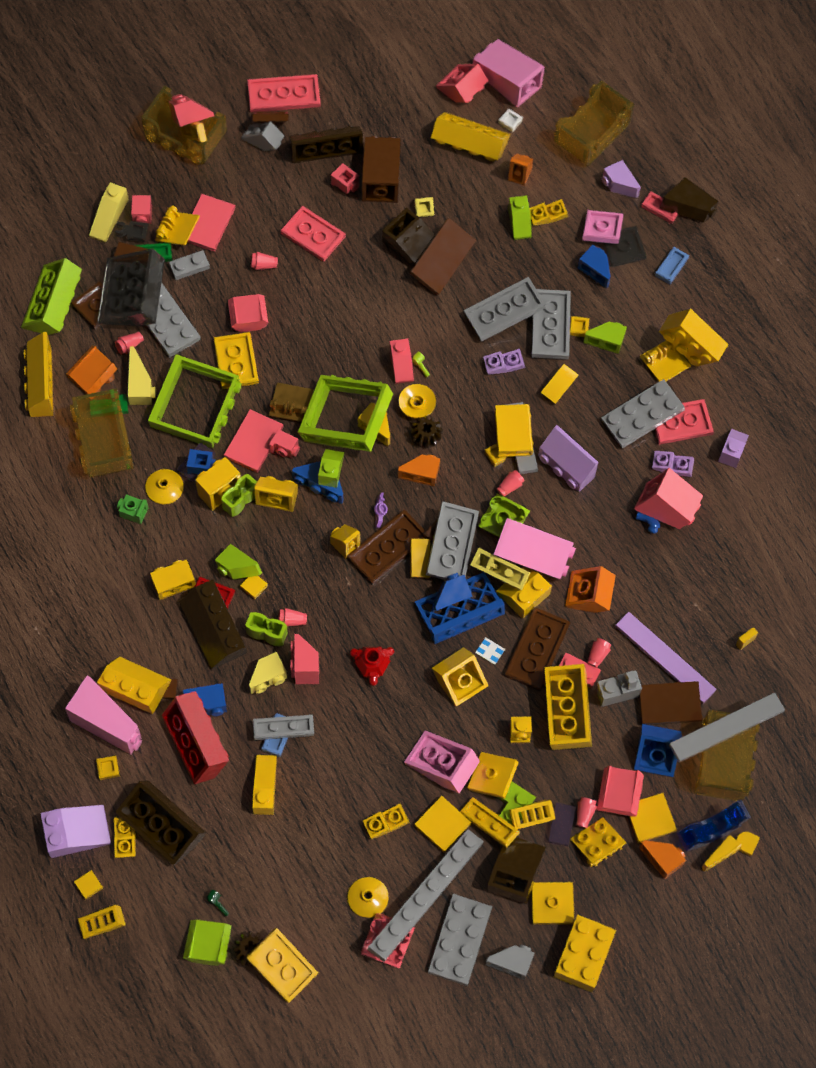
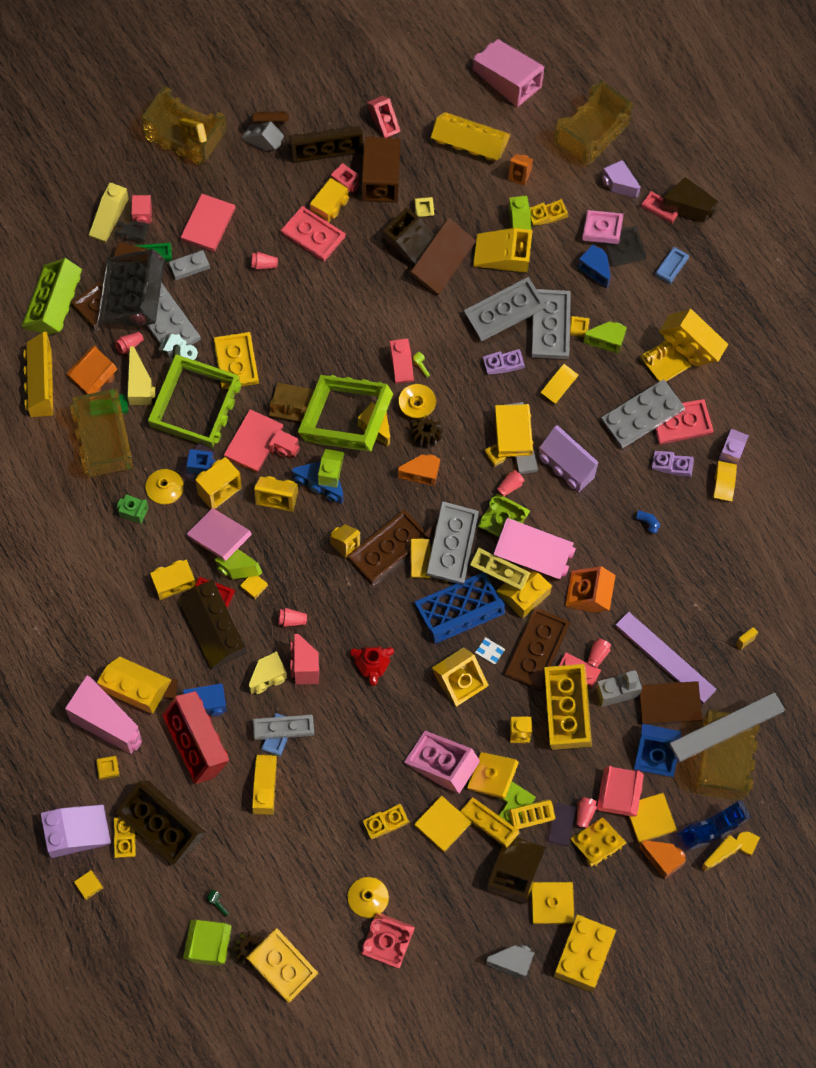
yellow slope [78,905,126,939] -> none
yellow hinge [155,206,200,245] -> none
coral slope [168,94,214,127] -> none
lime brick [221,474,257,517] -> none
coral slope [228,294,268,332] -> none
lime brick [245,612,288,646] -> none
coral tile [247,74,321,113] -> none
light grey plate [368,829,484,962] -> none
medium lavender piece [374,492,388,528] -> none
light grey plate [428,894,492,986] -> none
blue slope [432,572,473,611] -> none
coral slope [436,64,488,103] -> none
white tile [498,109,523,133] -> none
coral slope [634,468,703,529] -> none
none -> light aqua leg [158,333,198,360]
none -> bright pink tile [187,508,252,561]
none -> yellow brick [310,178,349,223]
none -> coral slope [367,96,400,138]
none -> yellow slope [473,228,532,272]
none -> yellow slope [712,461,737,501]

